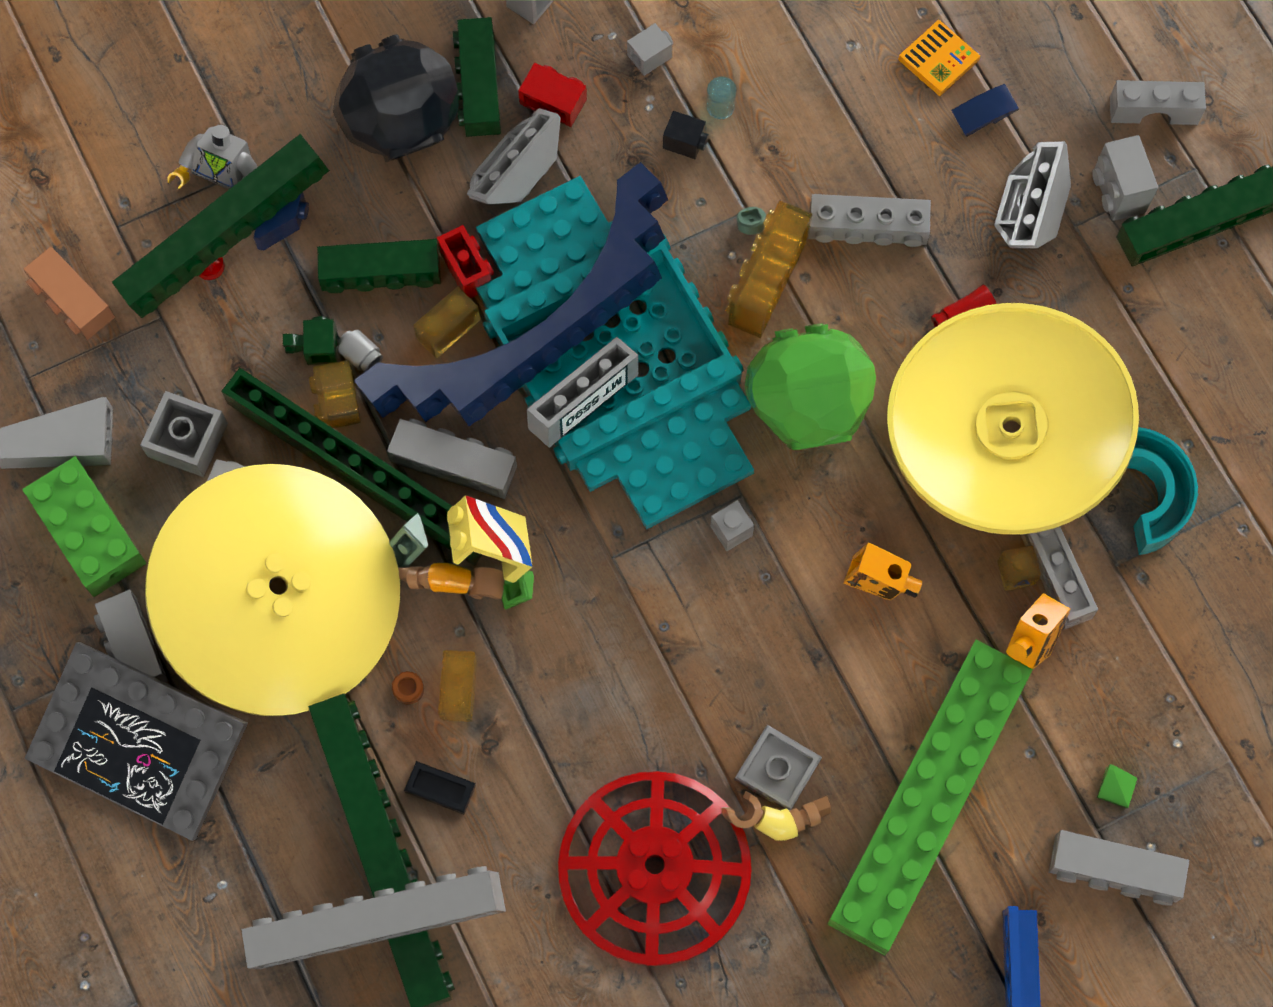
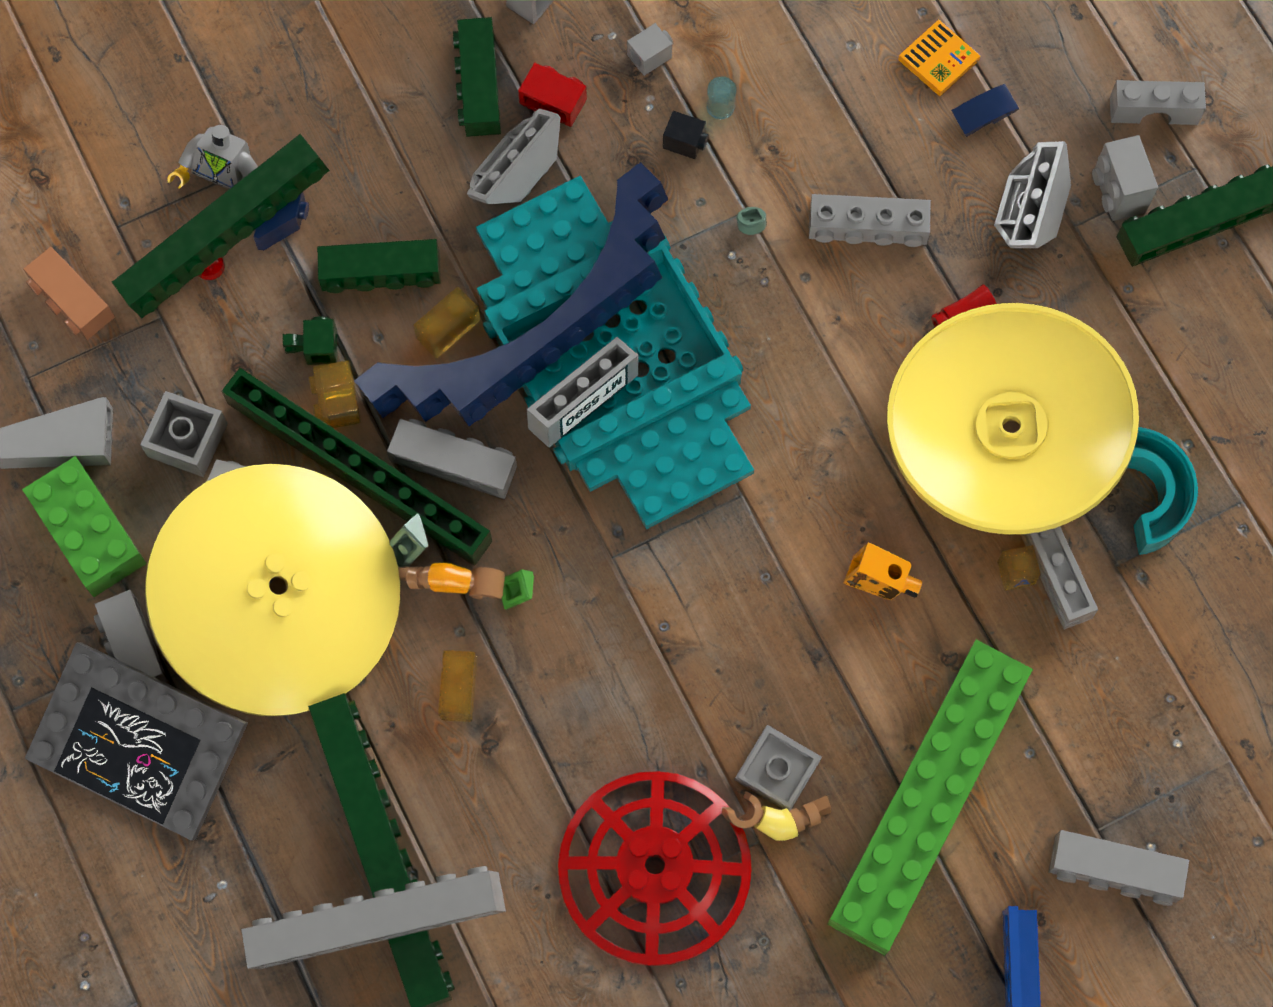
black rock [333,34,459,162] -> none
light grey brick [338,330,383,372] -> none
dark orange tile [392,671,424,705] -> none
black tile [404,761,476,815] -> none
red brick [436,225,494,300] -> none
light yellow panel [447,495,533,583] -> none
light grey brick [710,500,754,551] -> none
clear yellow brick [726,200,813,338] -> none
bright green rock [745,323,876,450] -> none
light orange torso [1006,593,1071,669] -> none
bright green slope [1097,764,1137,809] -> none

